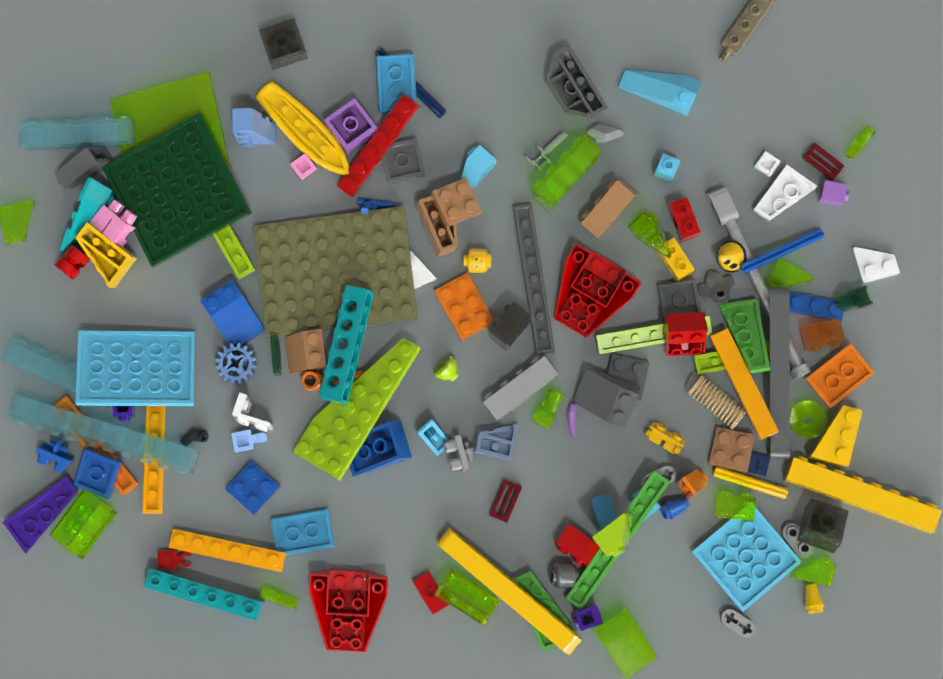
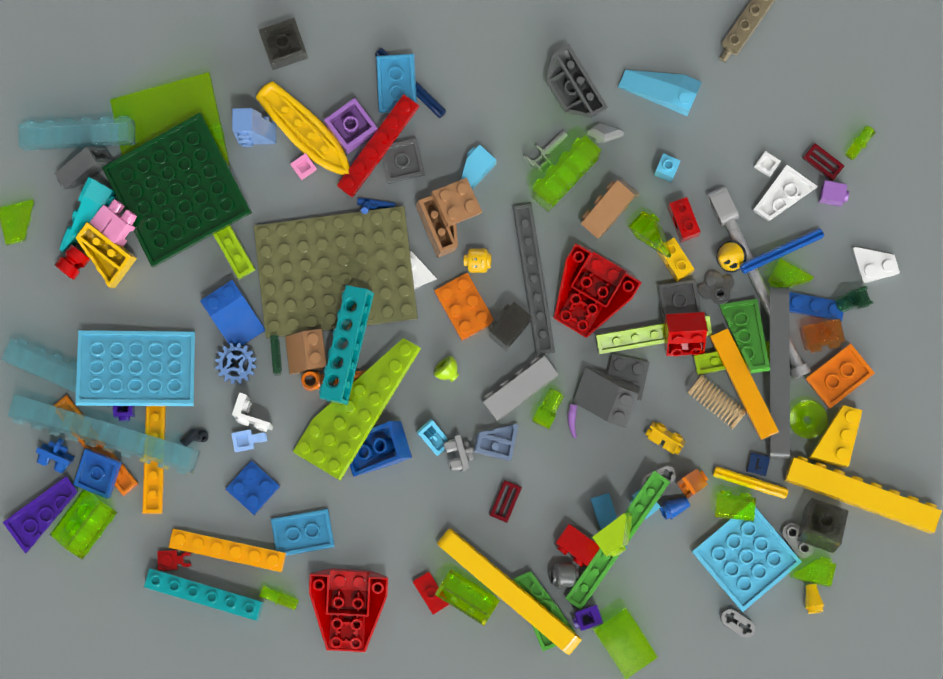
medium nougat plate [709,427,755,473] -> none

